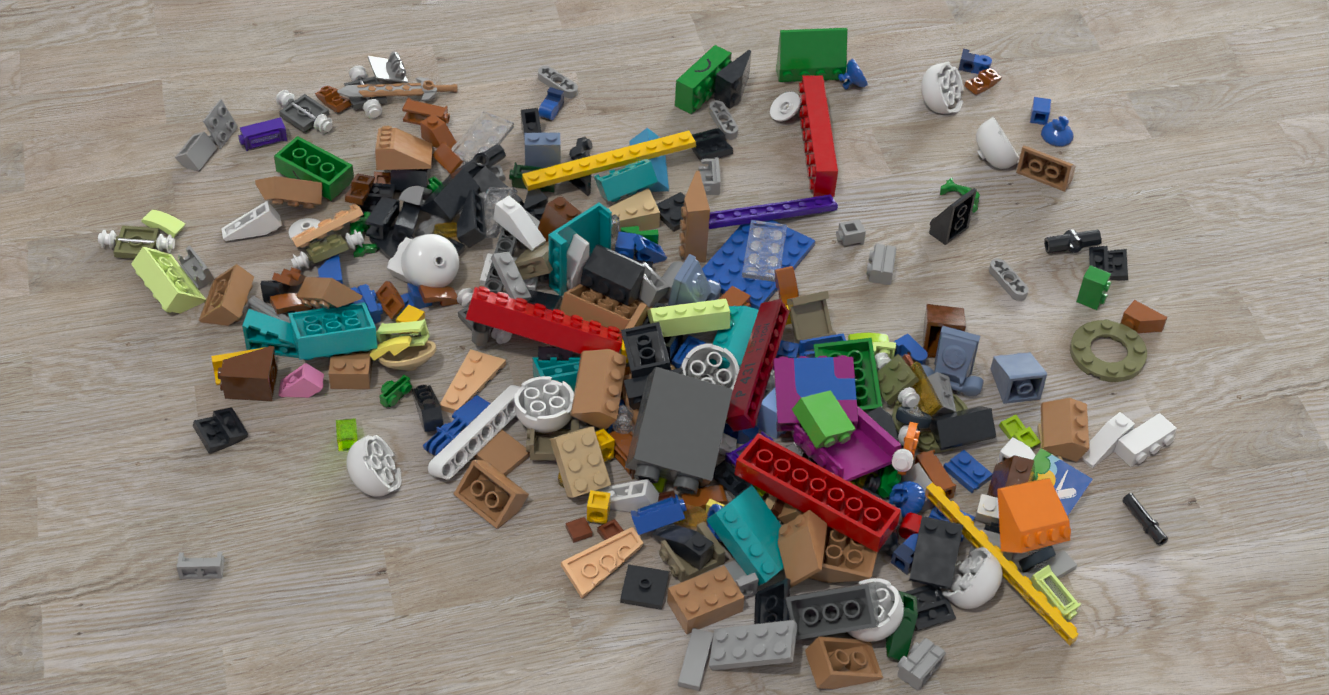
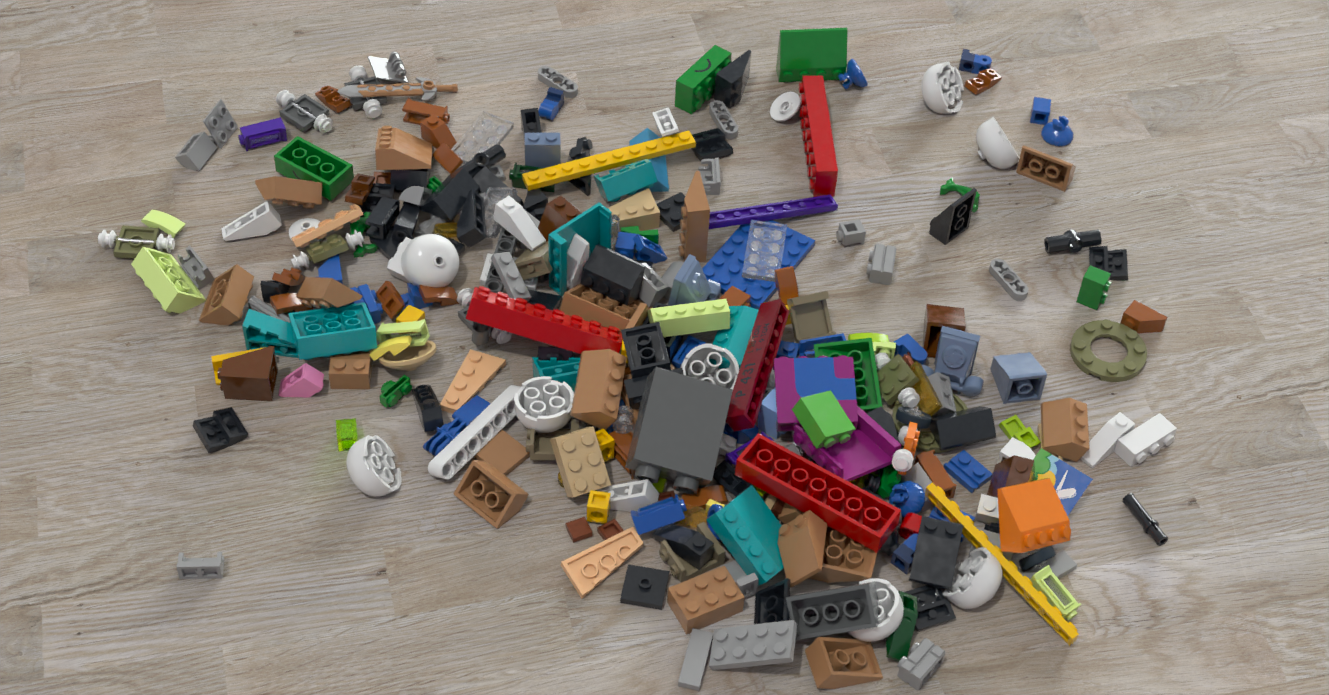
none -> white slope [652,107,679,138]

